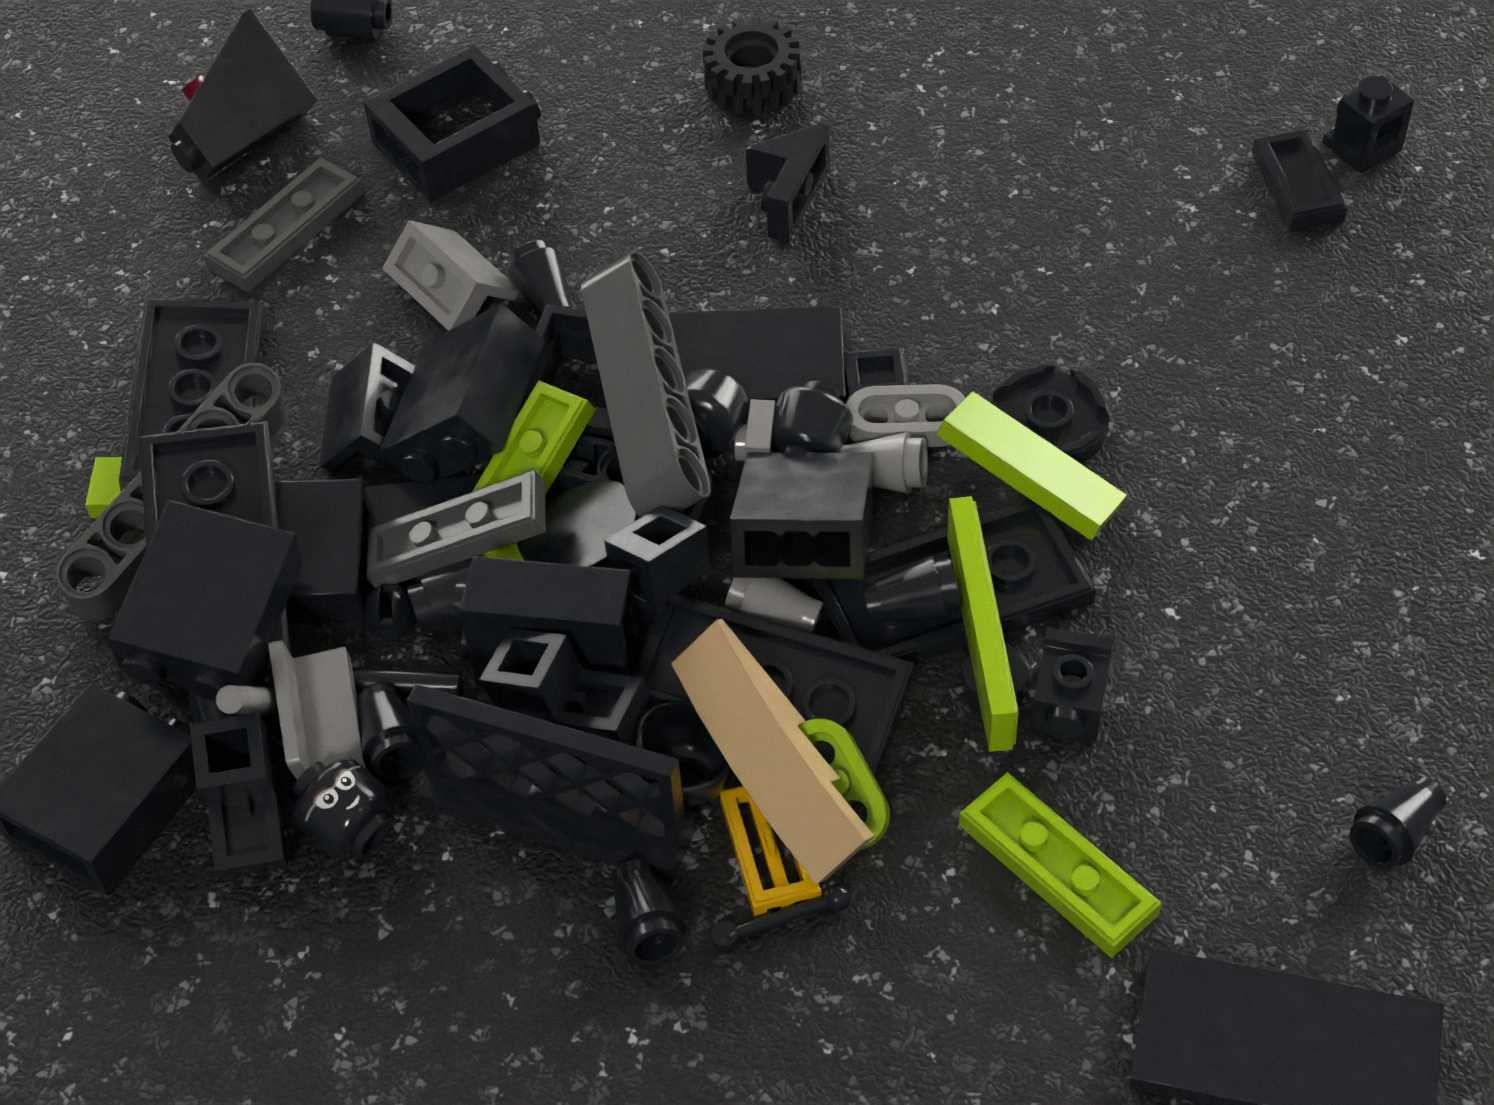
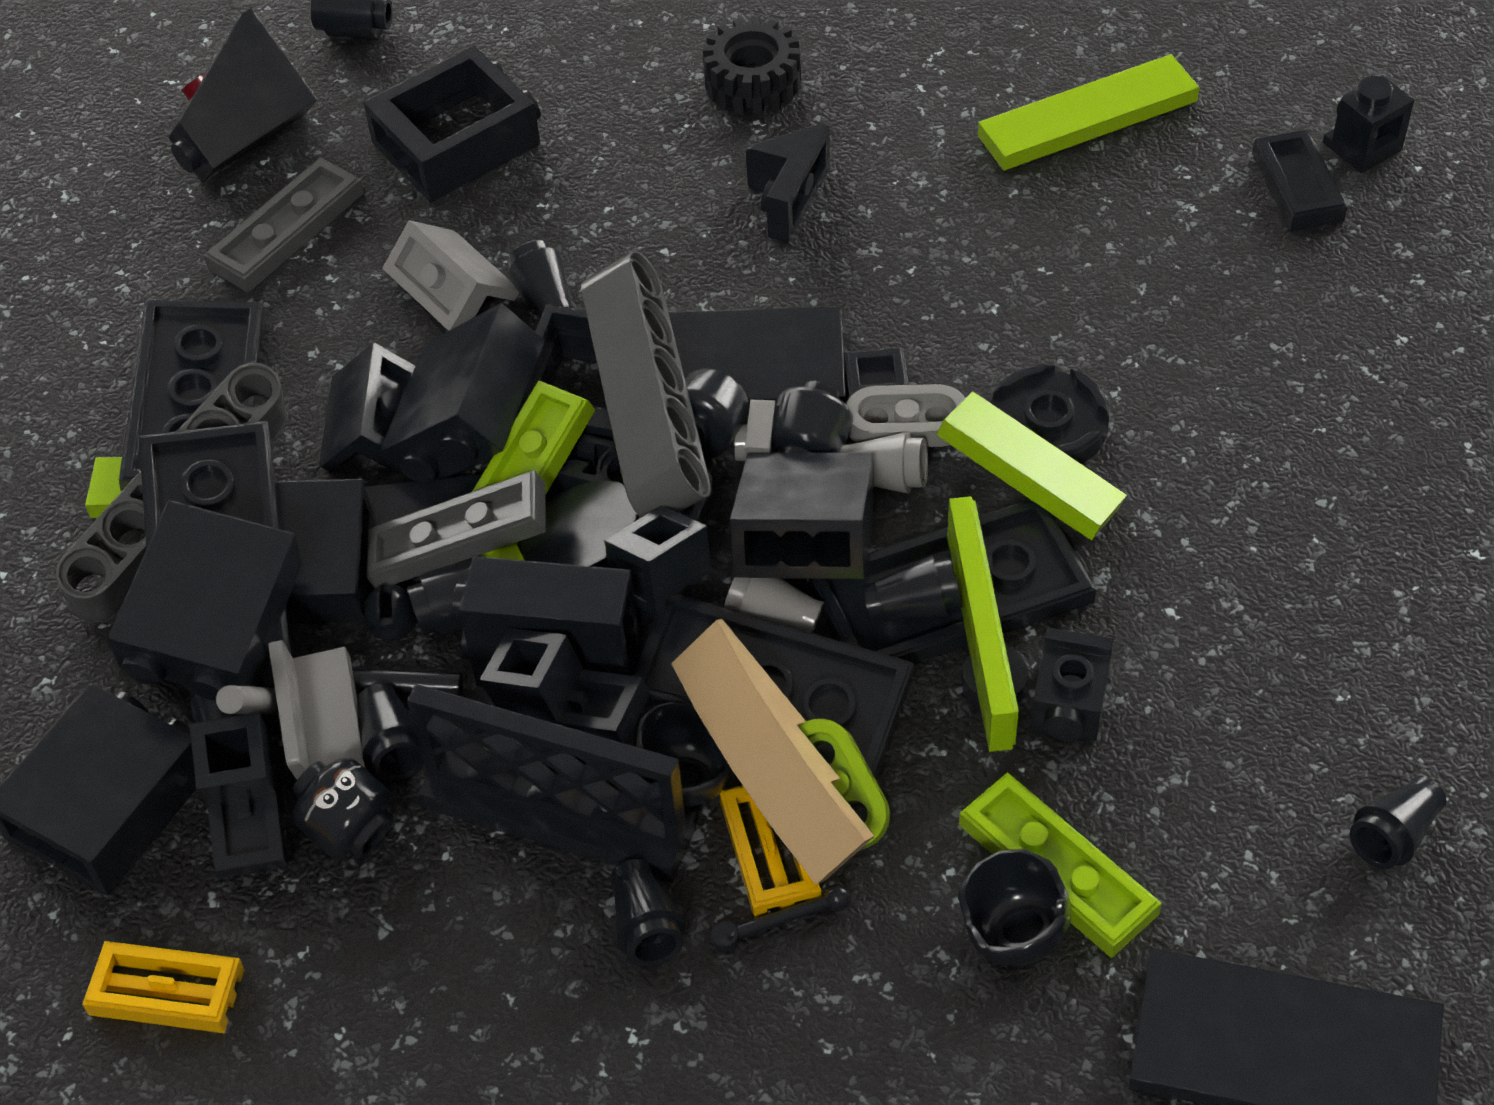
none -> yellow tile [82,941,245,1033]
none -> black hair [958,849,1071,965]
none -> lime tile [978,54,1199,171]

